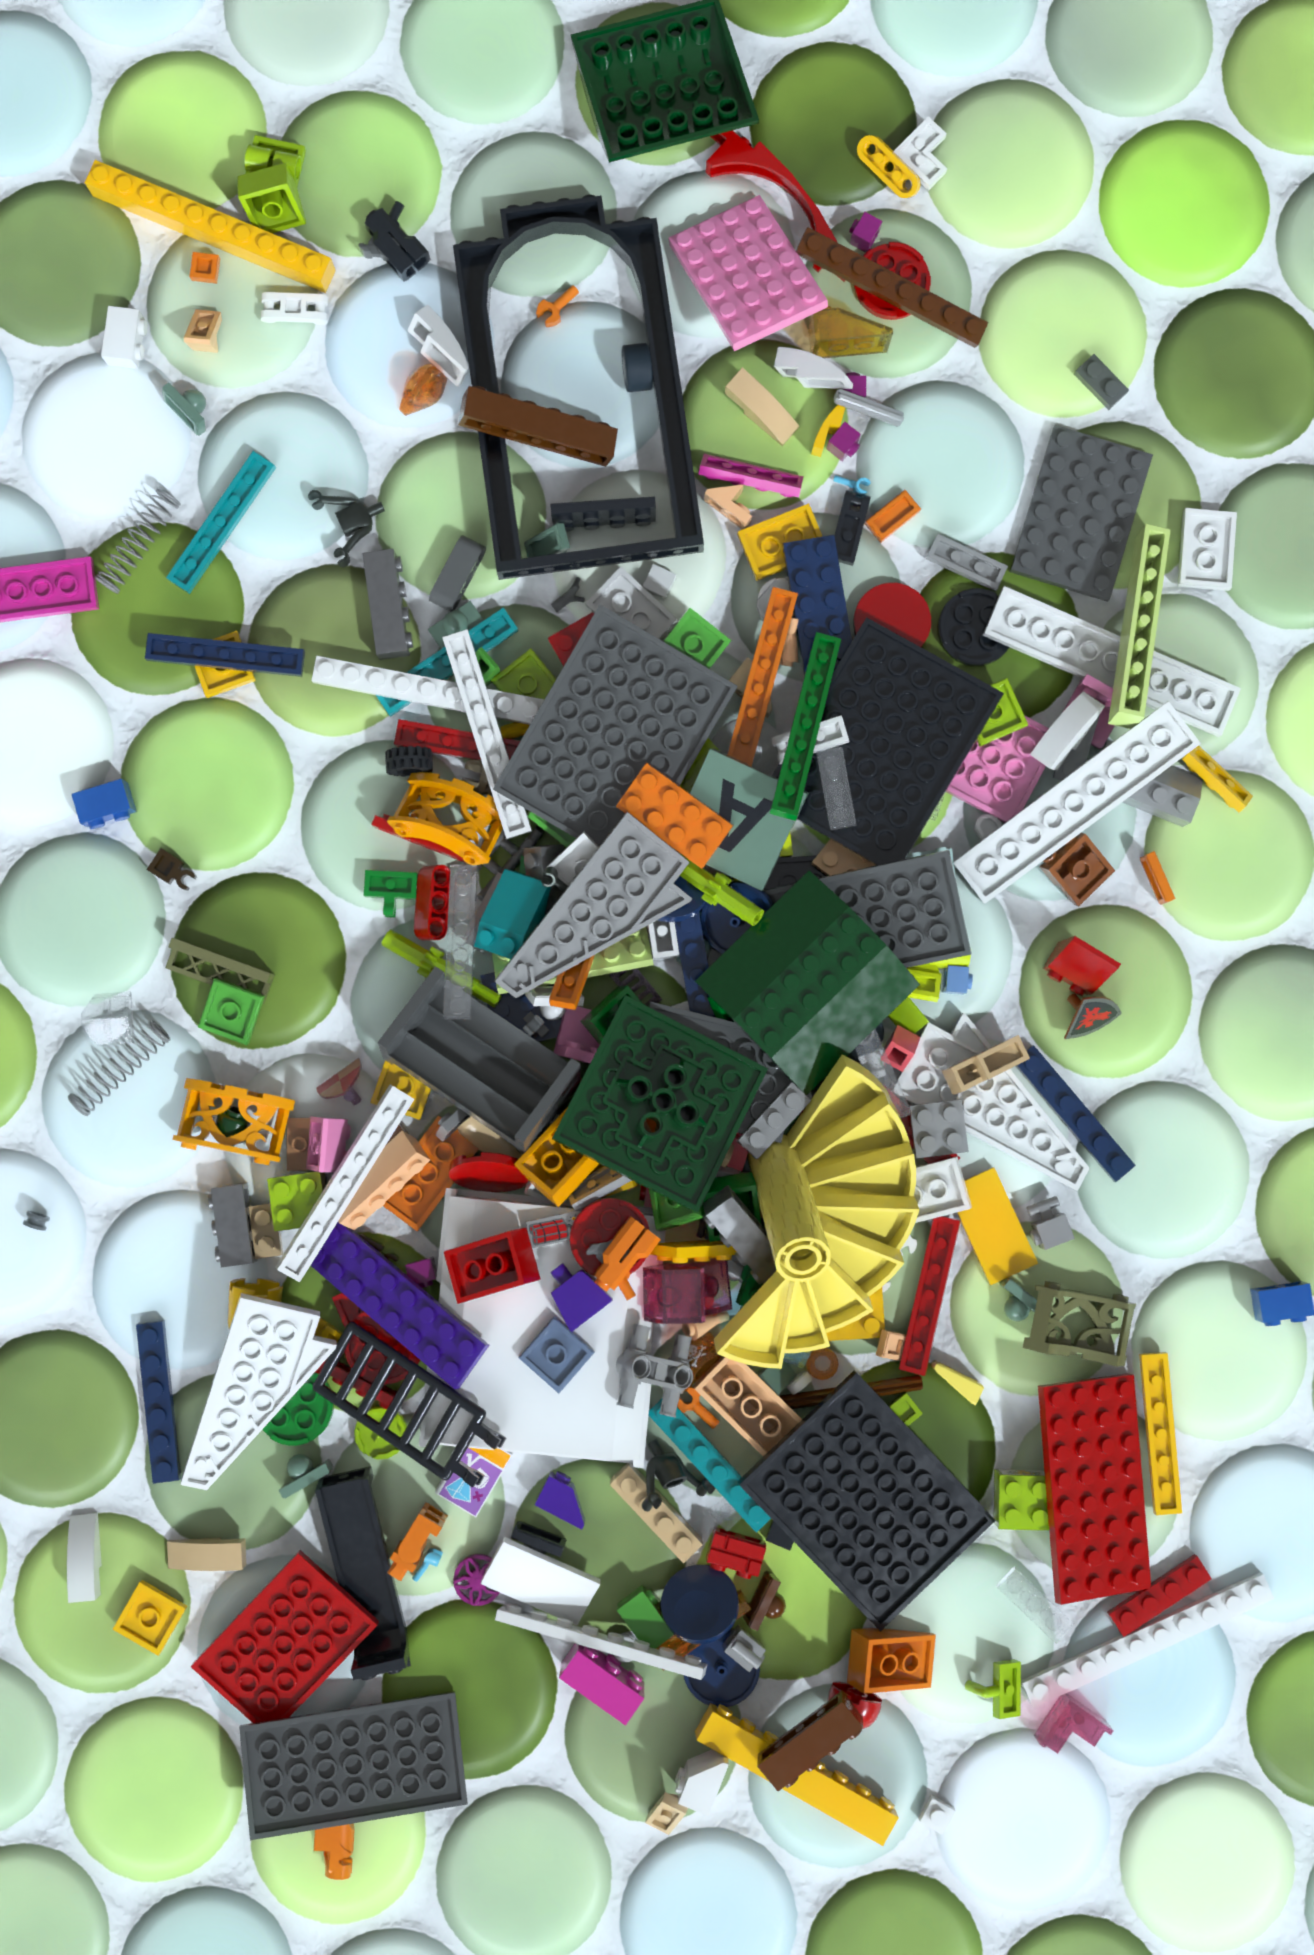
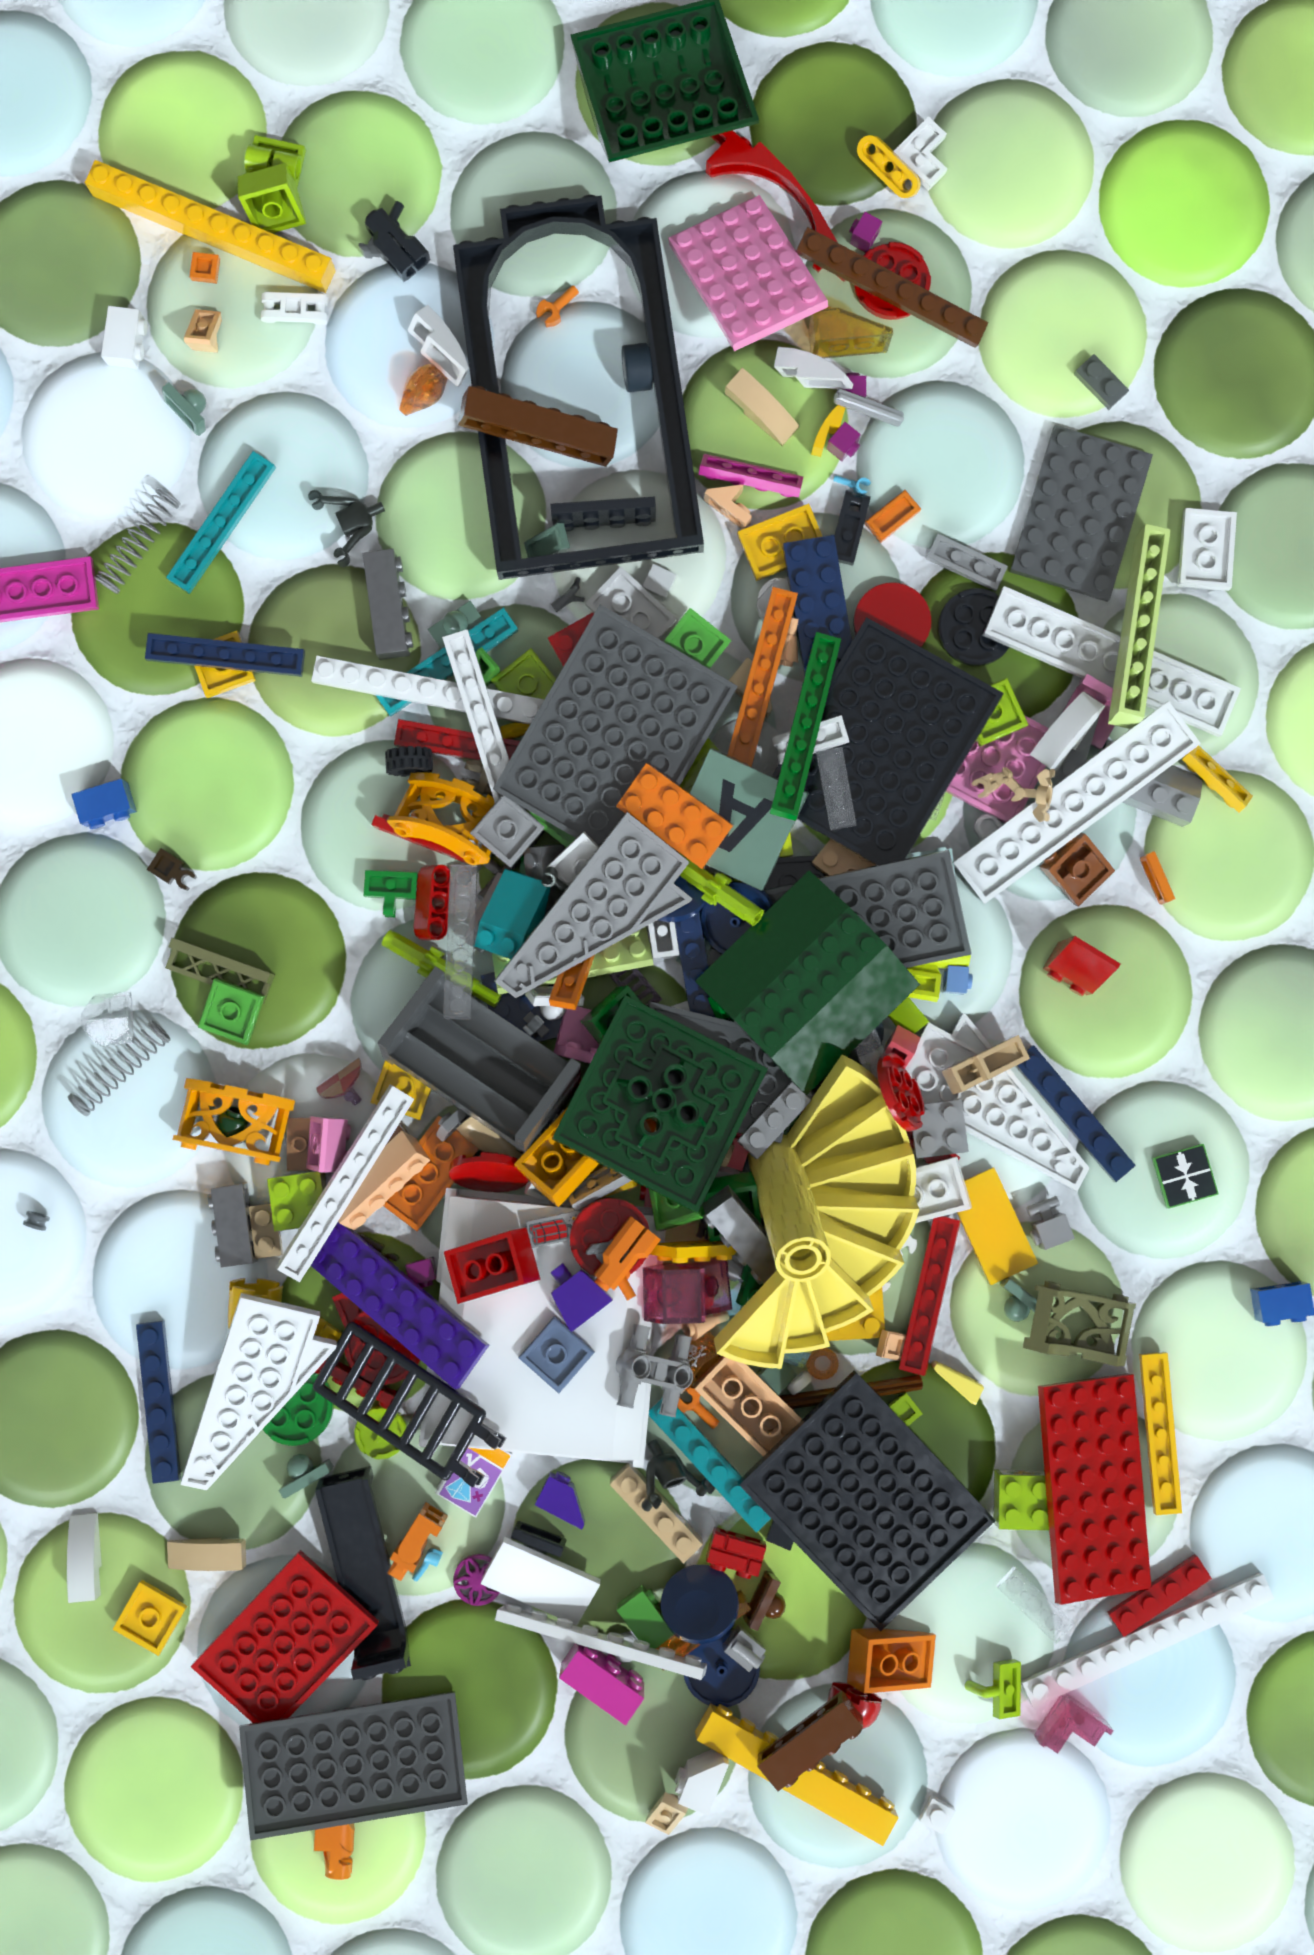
dark grey beam [429,535,486,612] -> none
shield [1064,994,1122,1039] -> none
none -> light grey tile [470,795,545,868]
none -> red tile [877,1053,925,1132]
none -> tan piece [971,767,1055,822]
none -> black tile [1152,1144,1219,1209]

